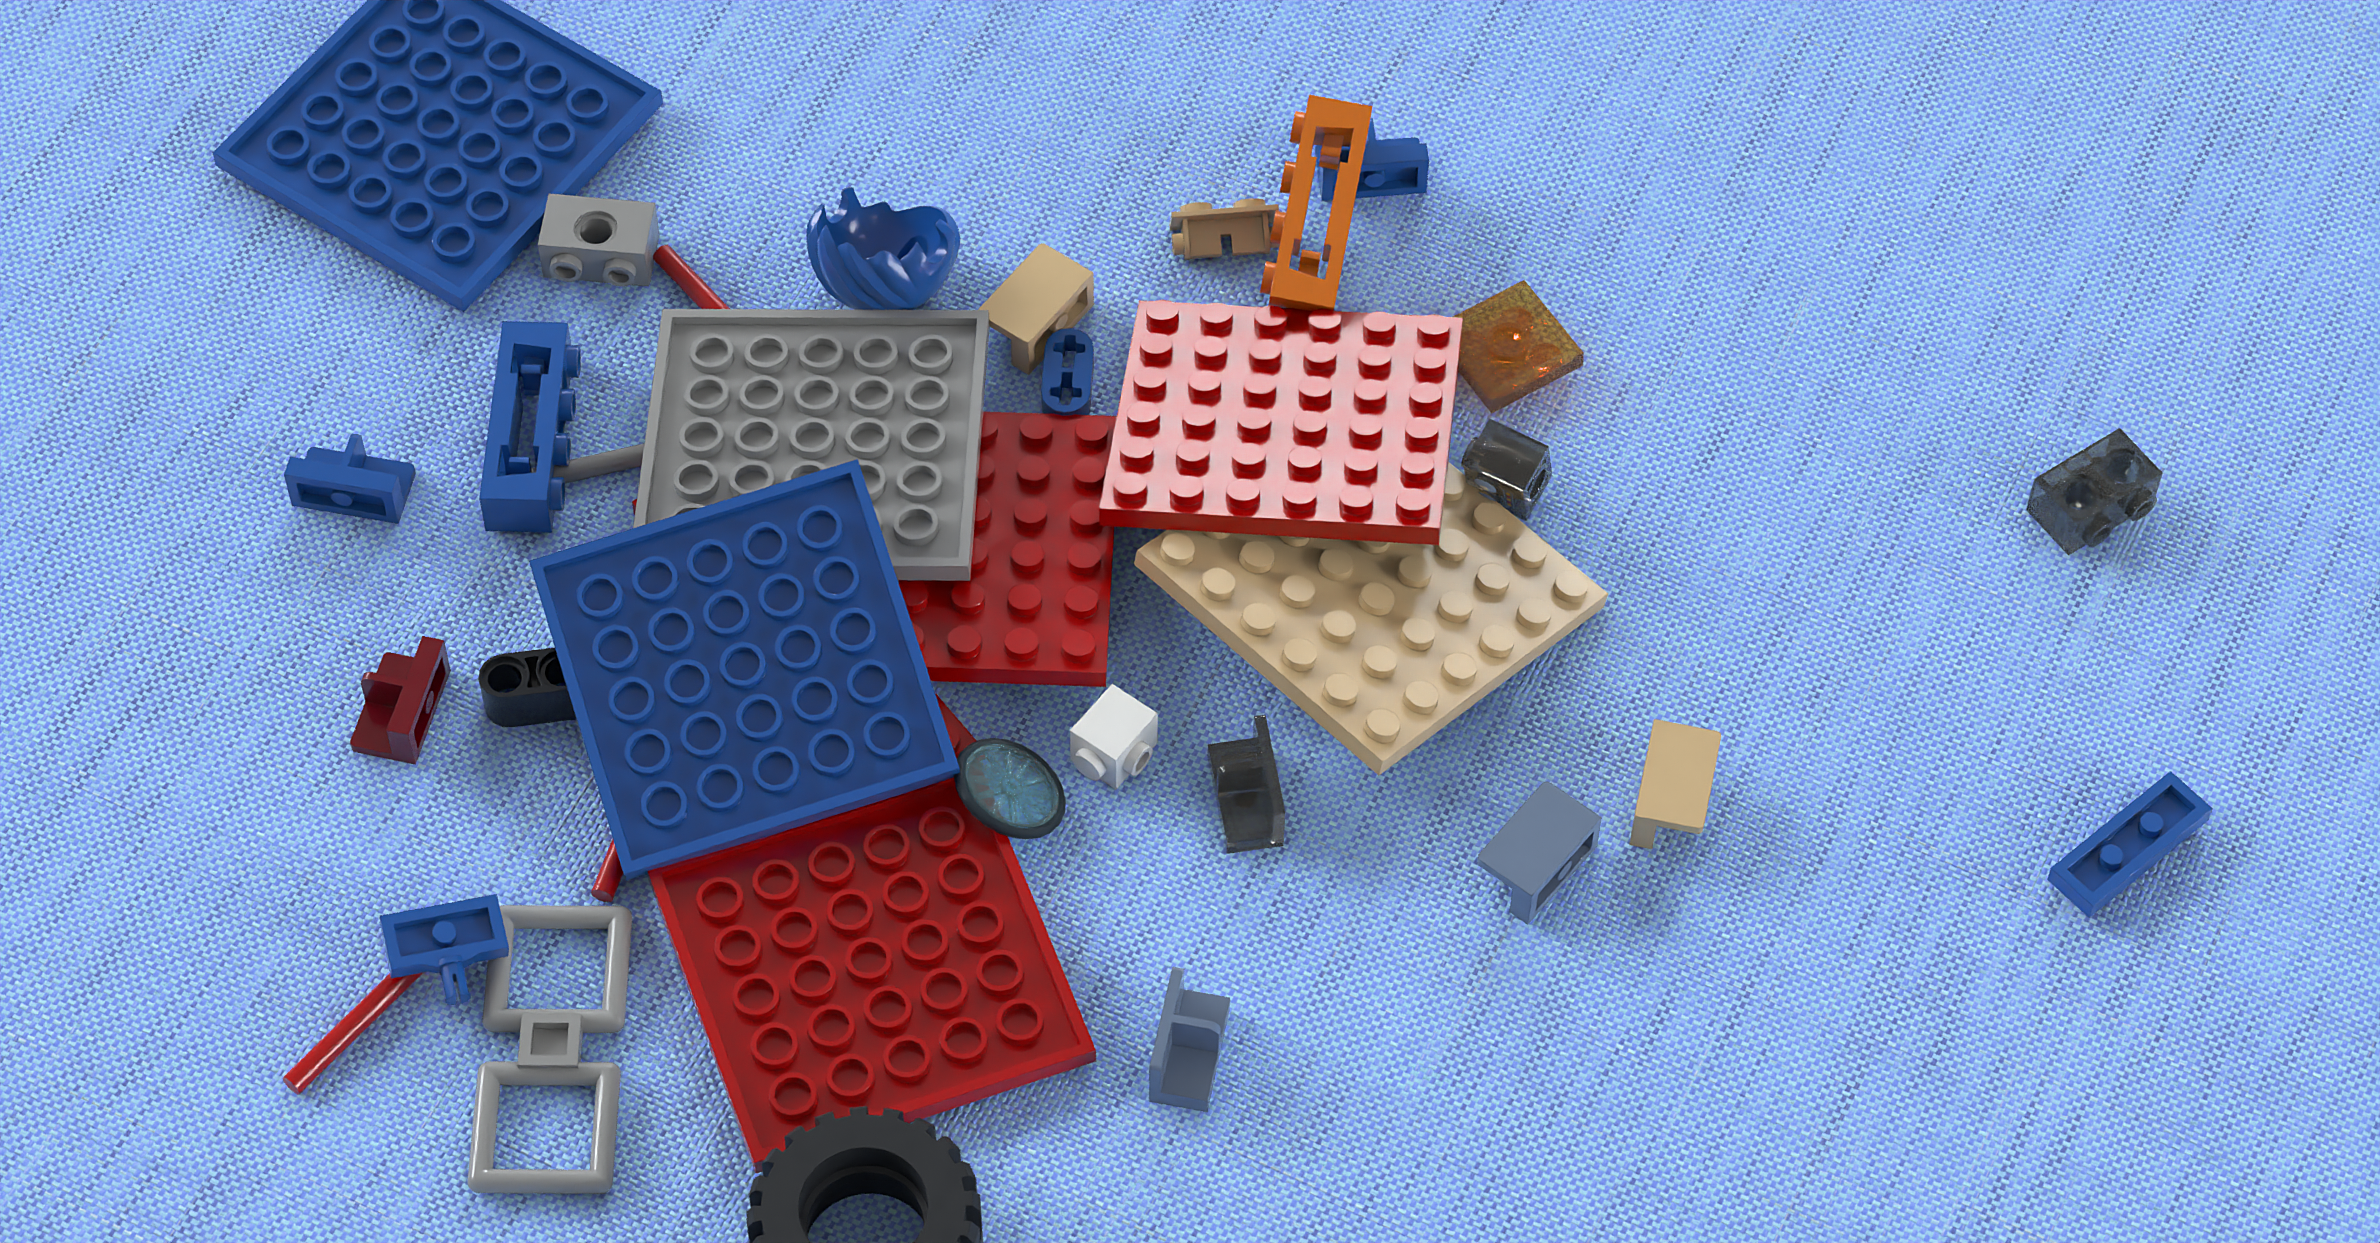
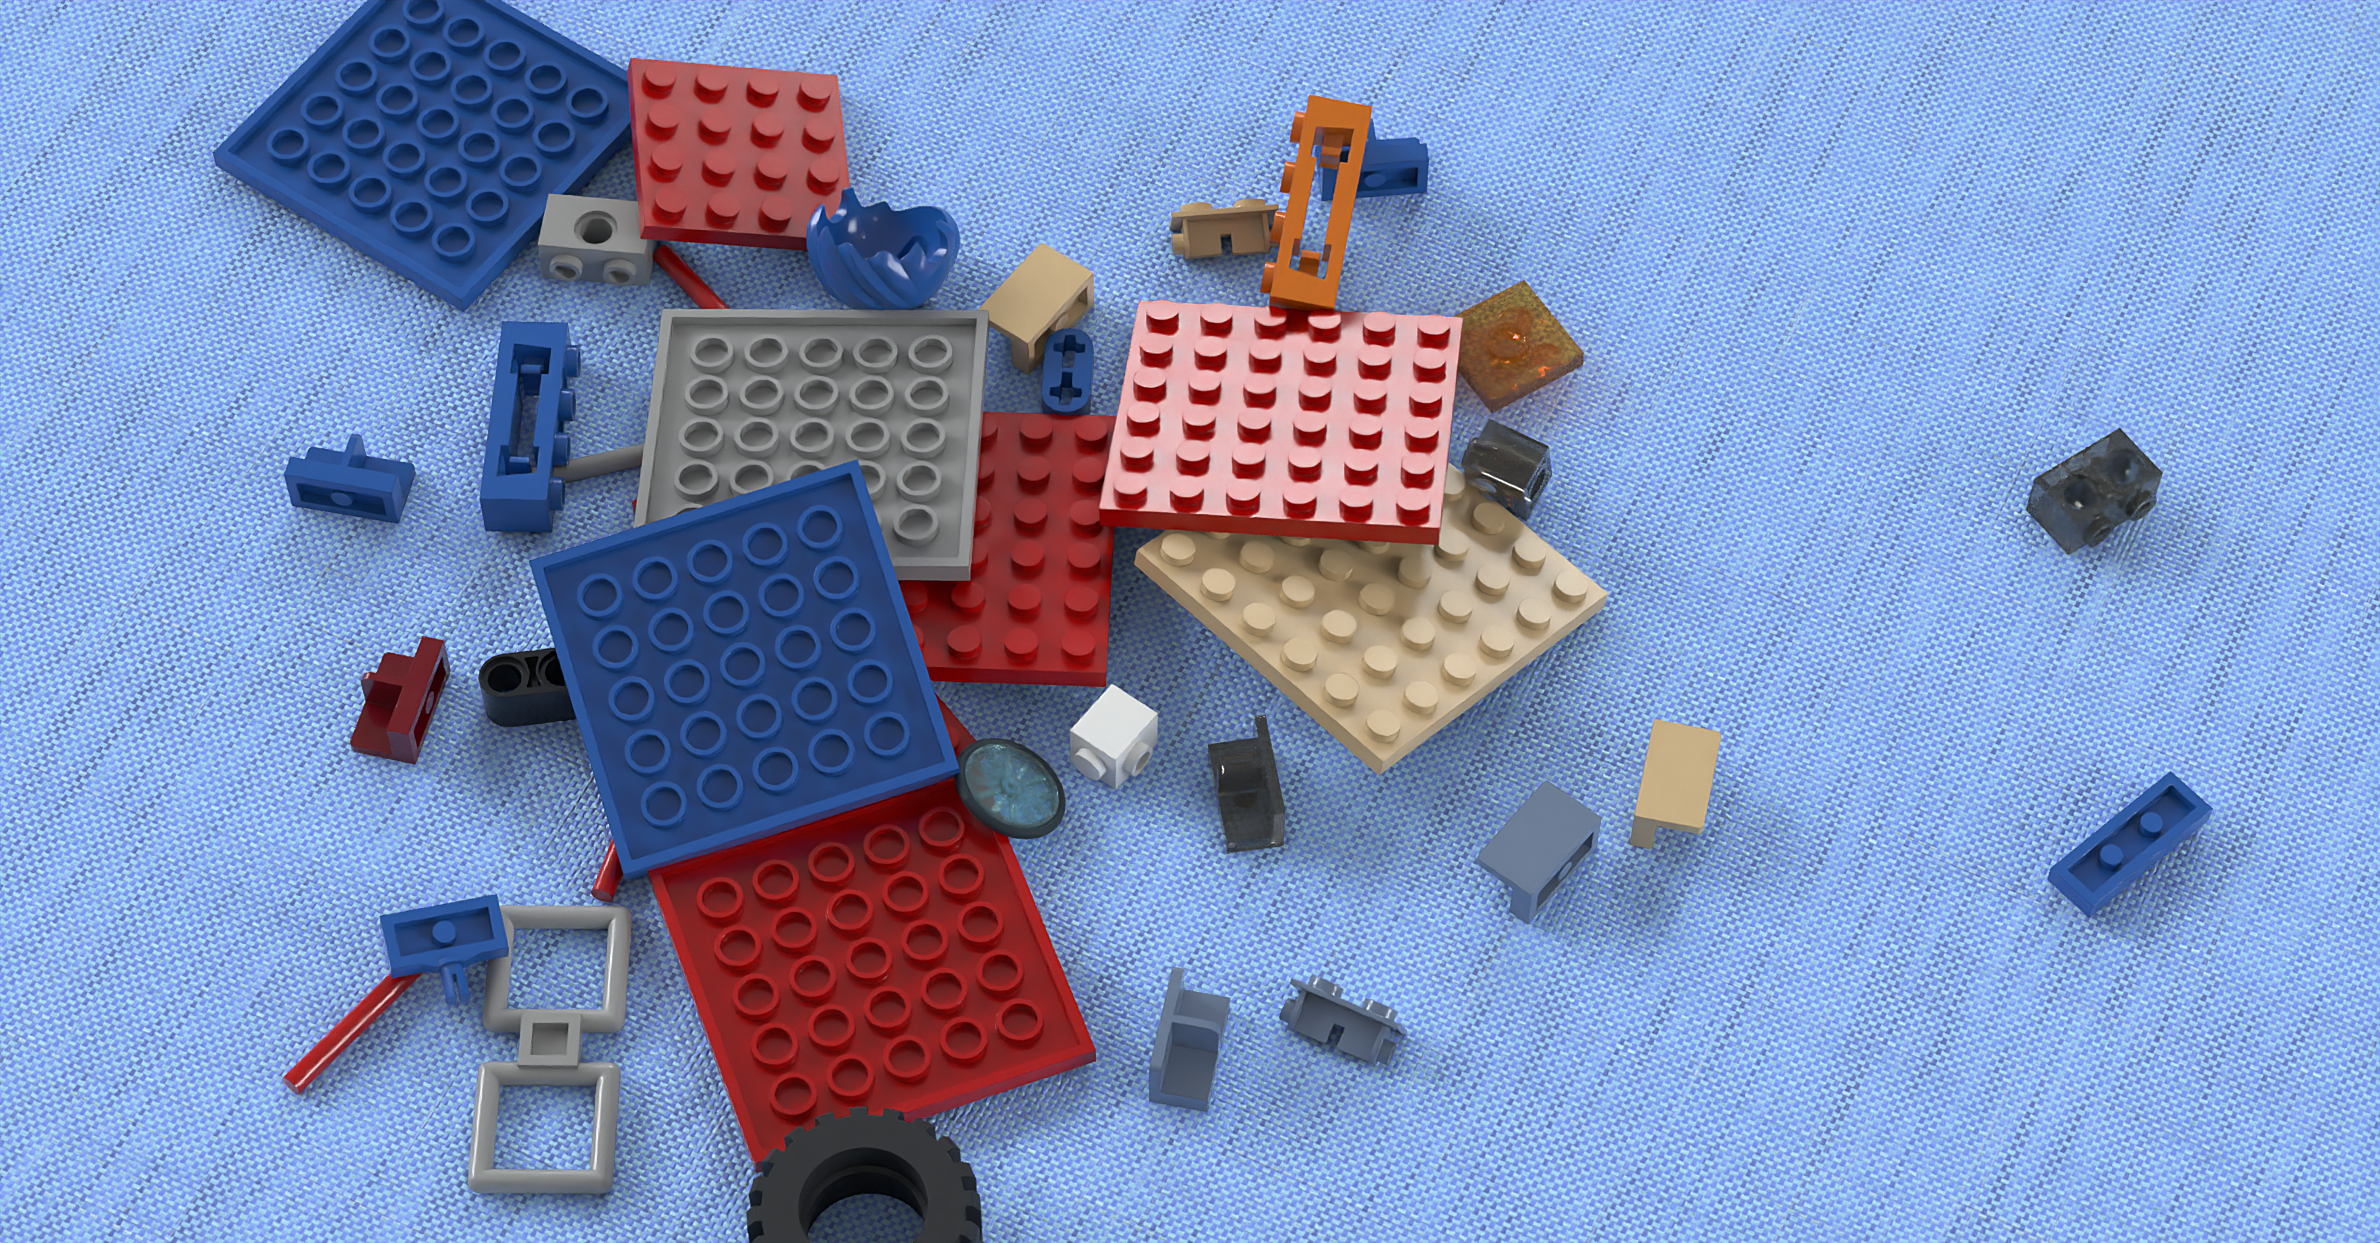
none -> plate [627,58,850,251]
none -> sand blue hinge [1279,975,1407,1067]

